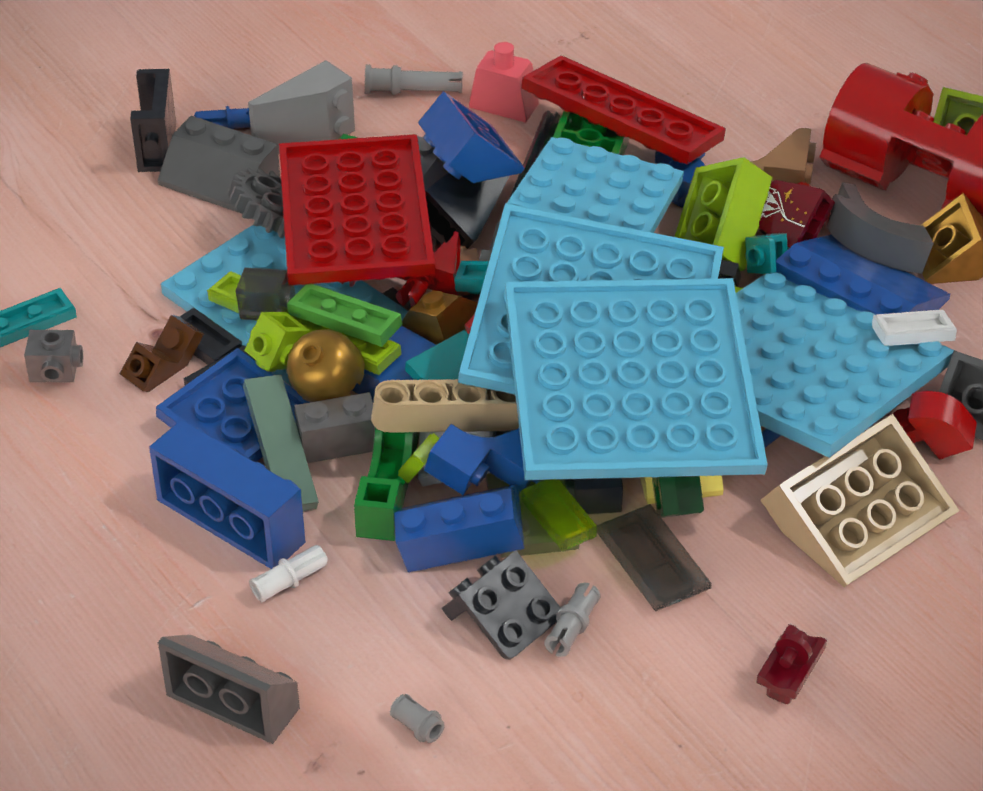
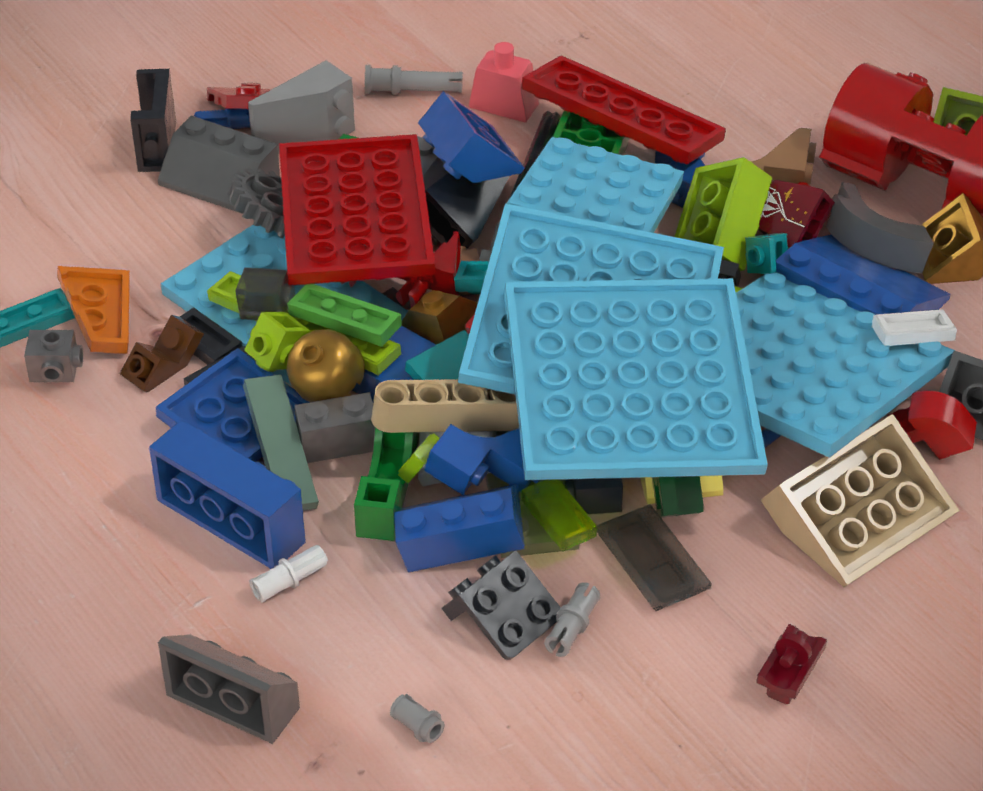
none -> orange wing [57,266,130,354]
none -> red wing [207,83,270,109]

